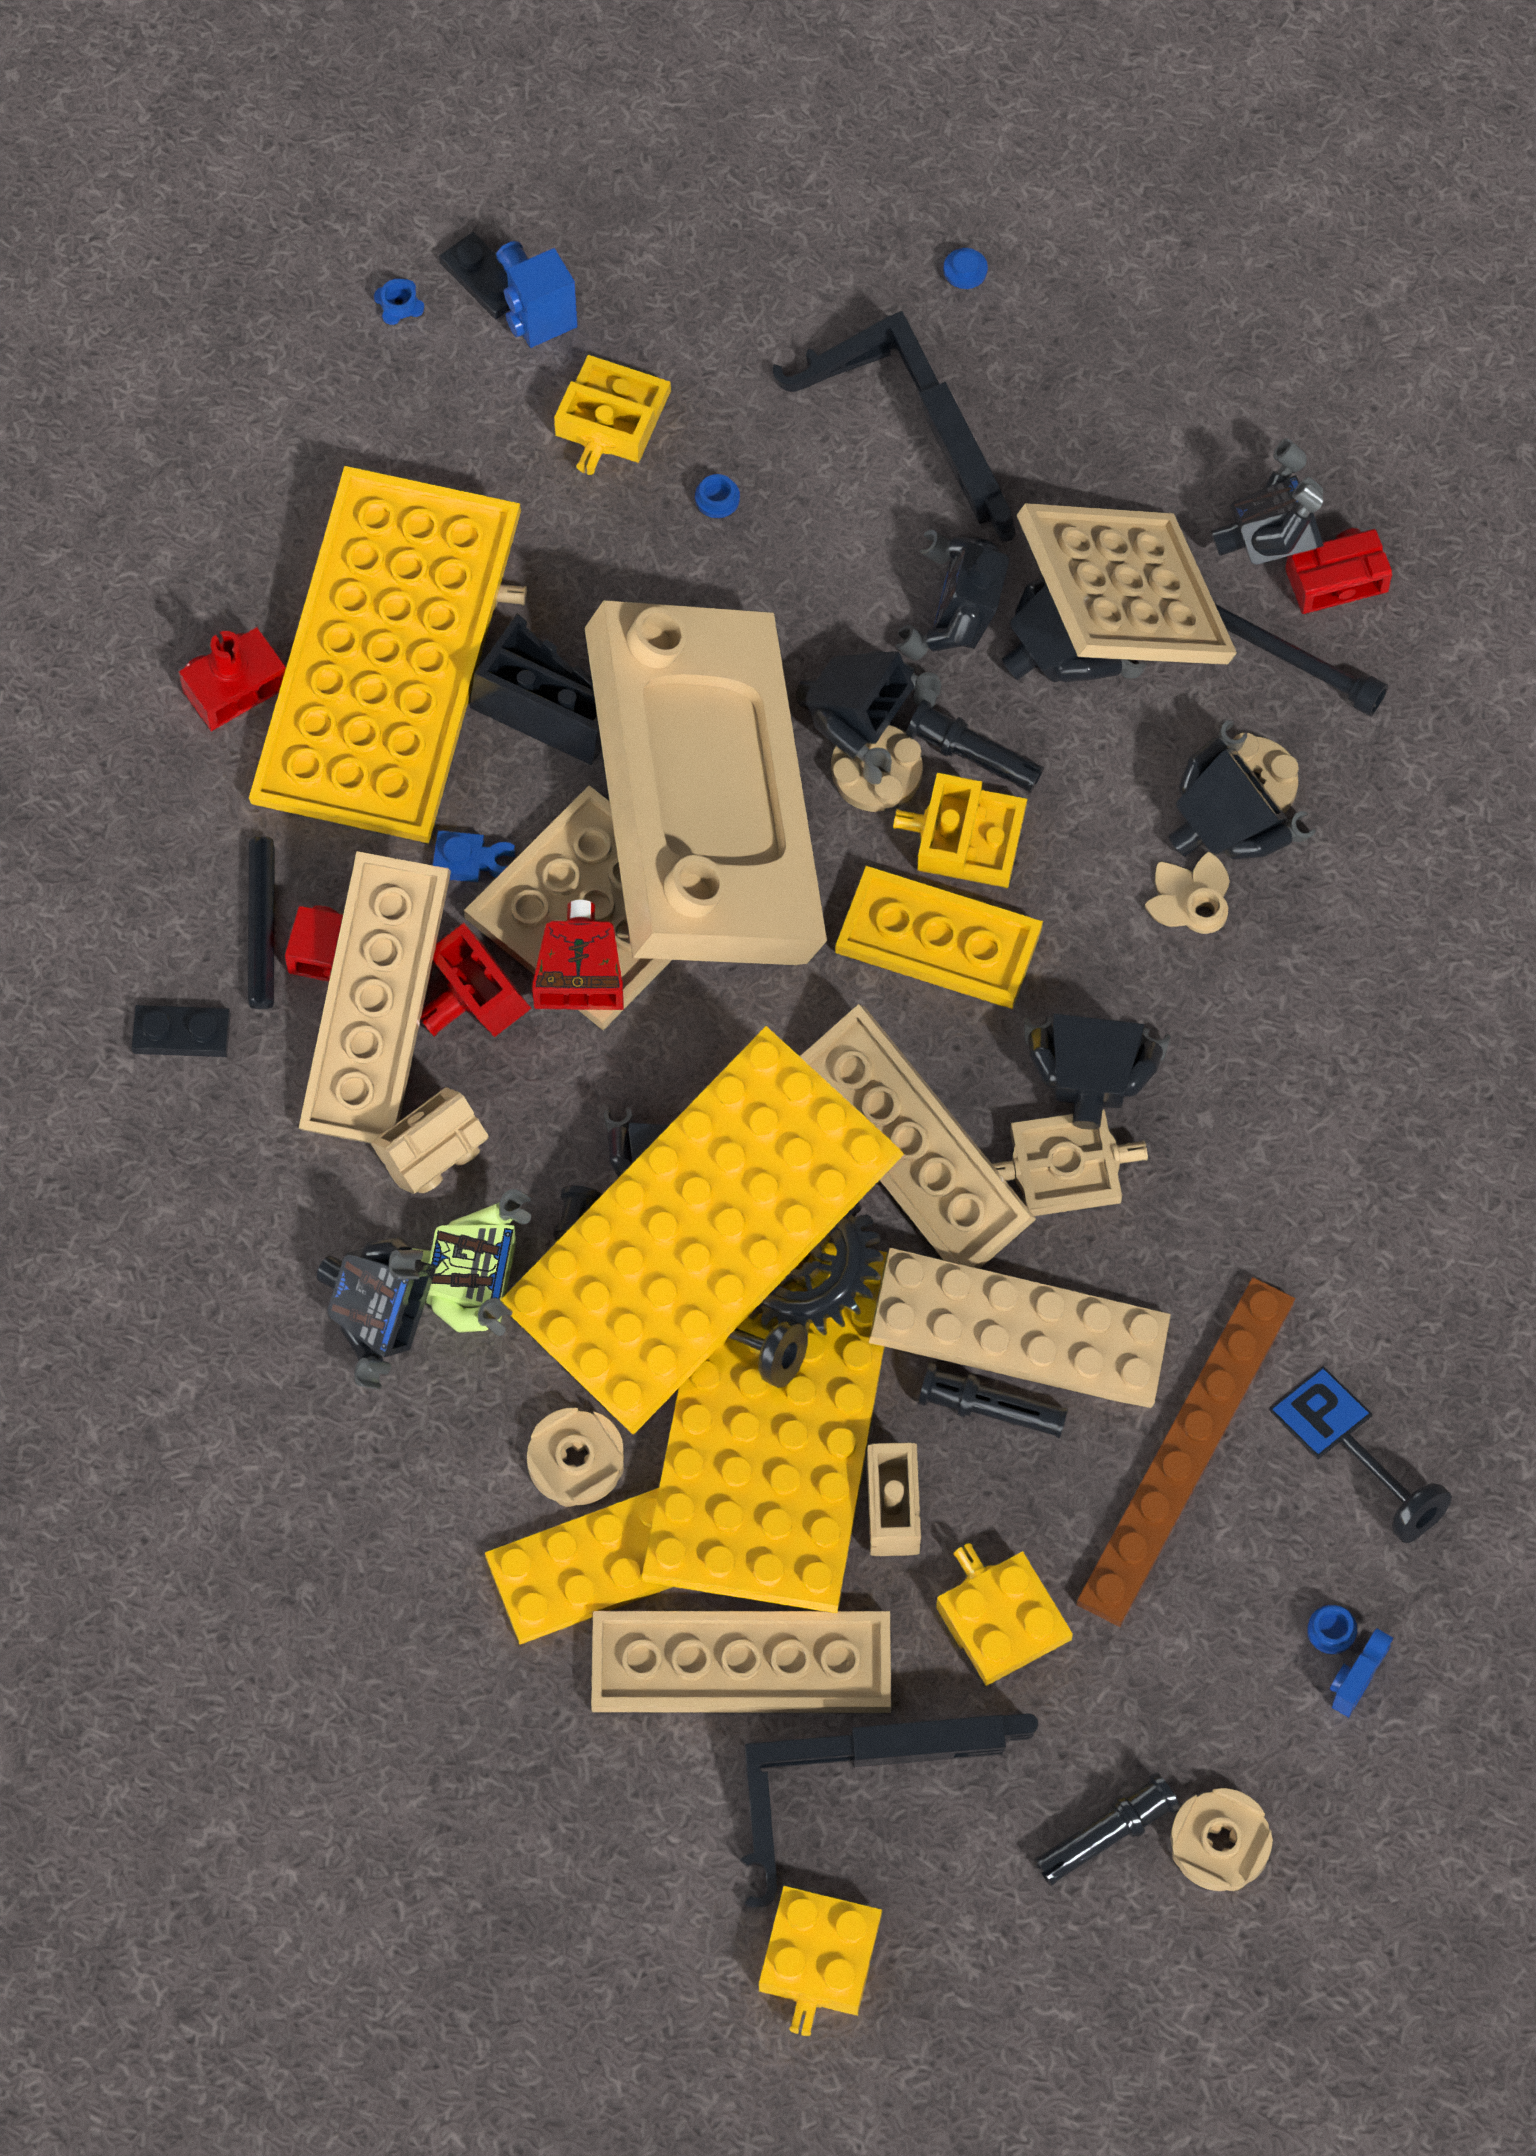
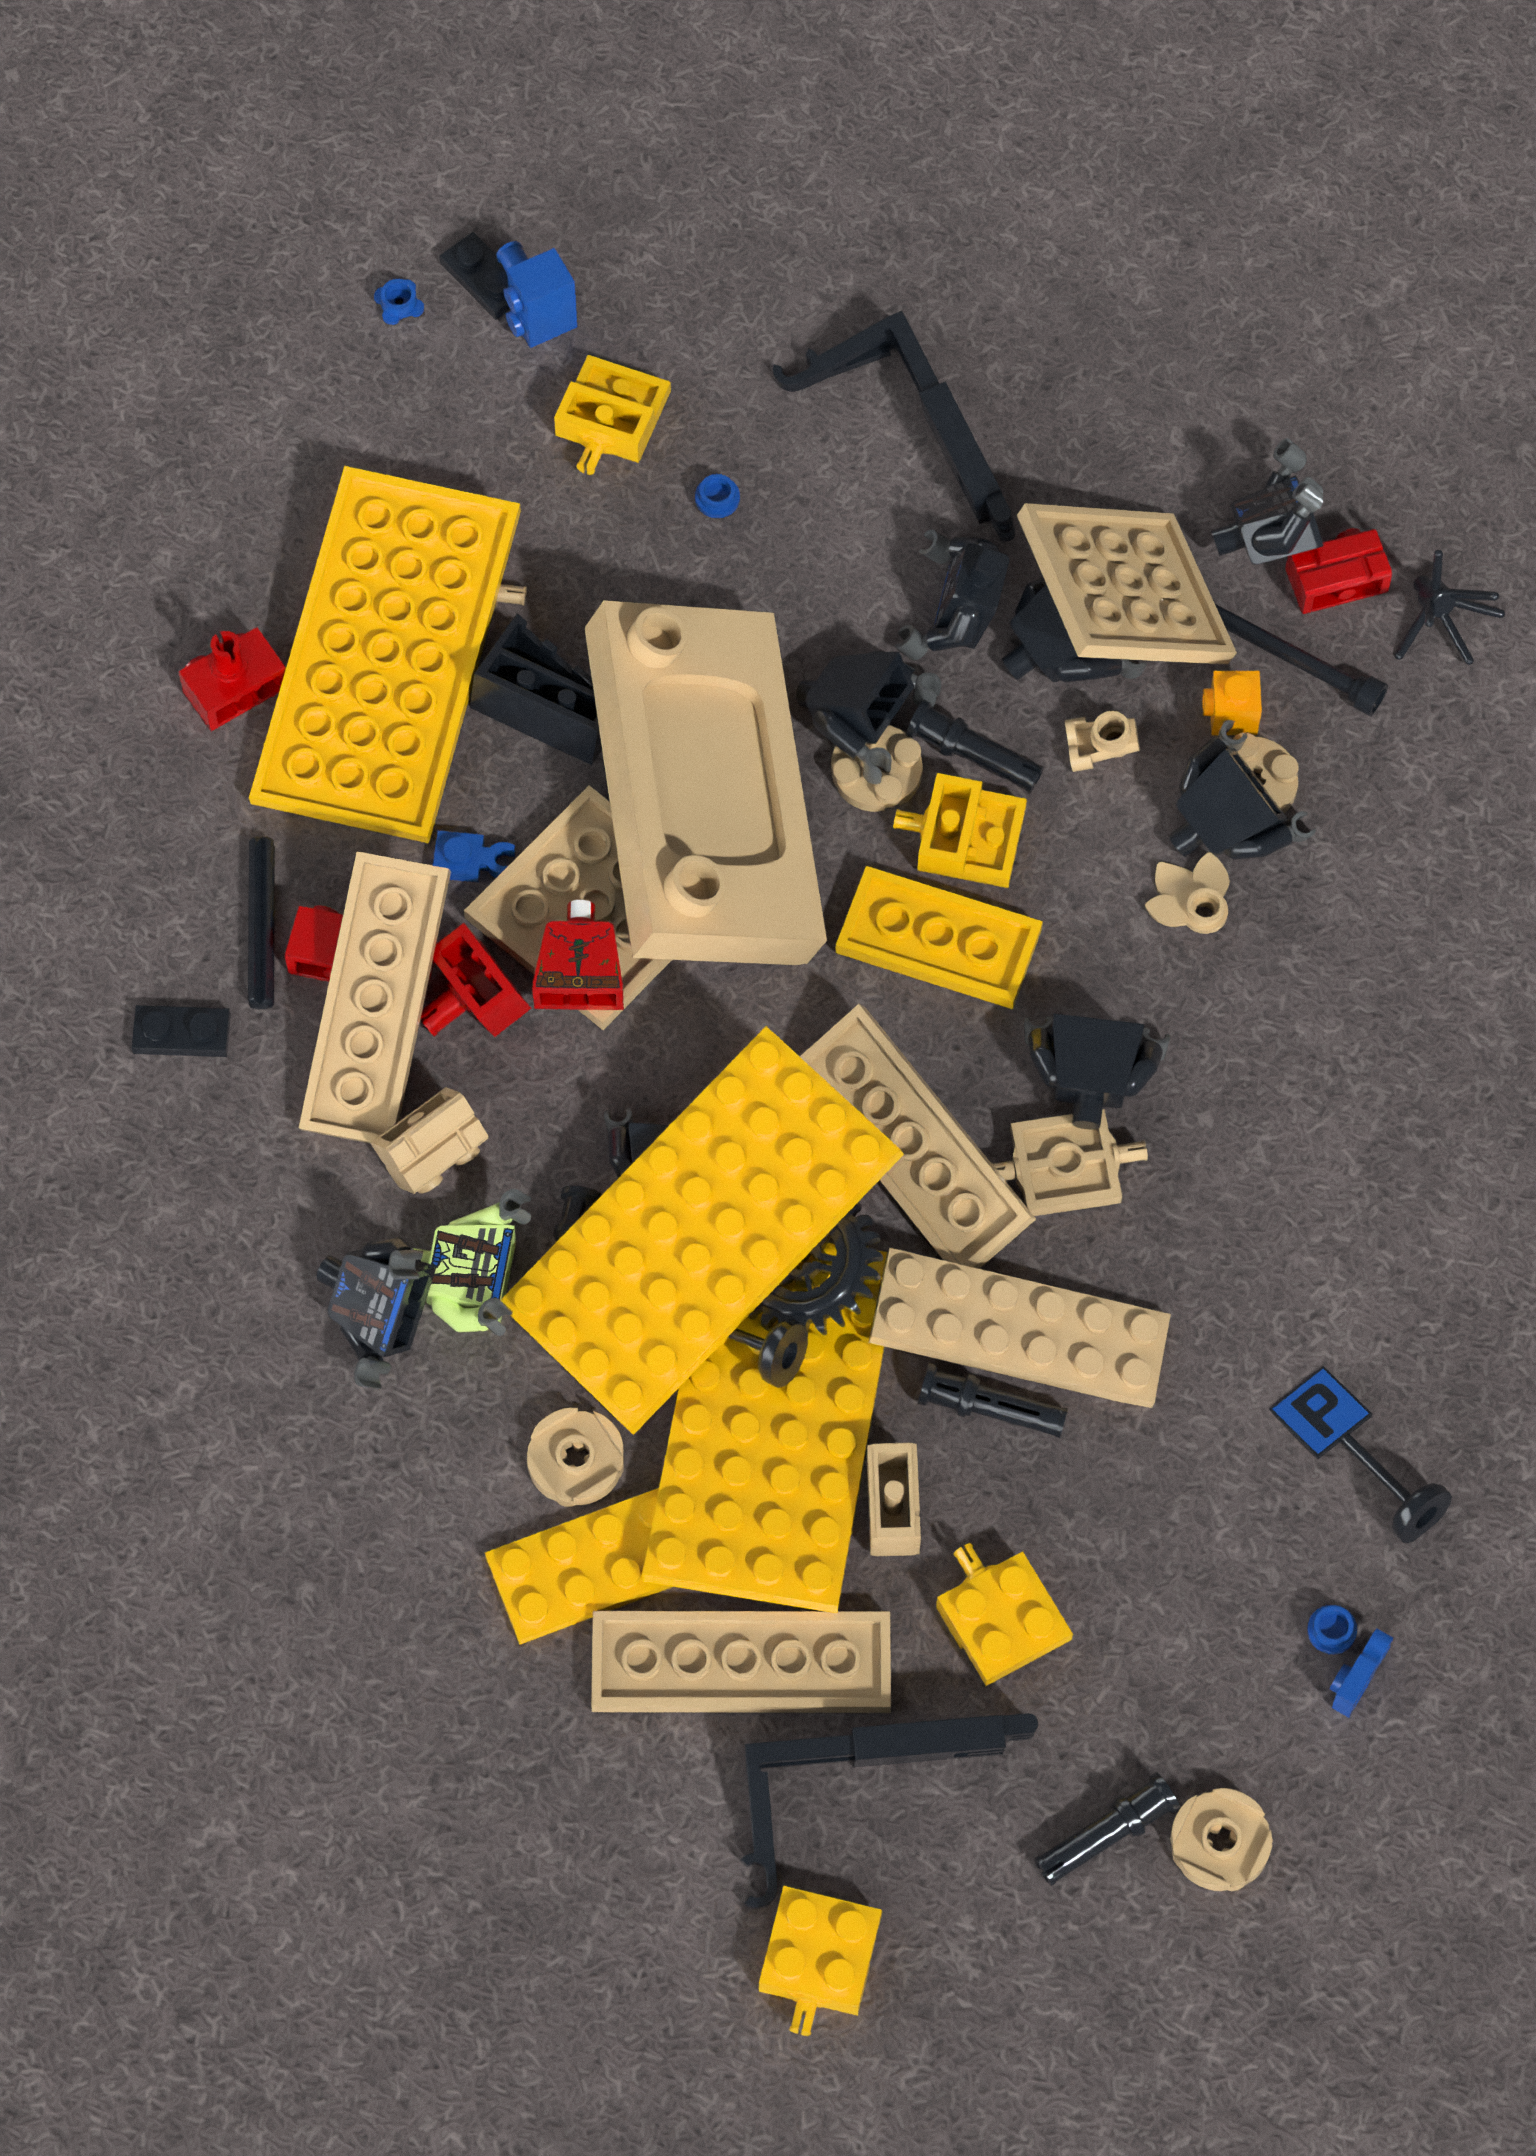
blue plate [943,248,988,289] -> none
dark orange plate [1076,1277,1296,1627] -> none
none -> tan plate [1065,711,1140,772]
none -> light orange brick [1202,671,1262,736]
none -> black plant [1395,549,1505,665]

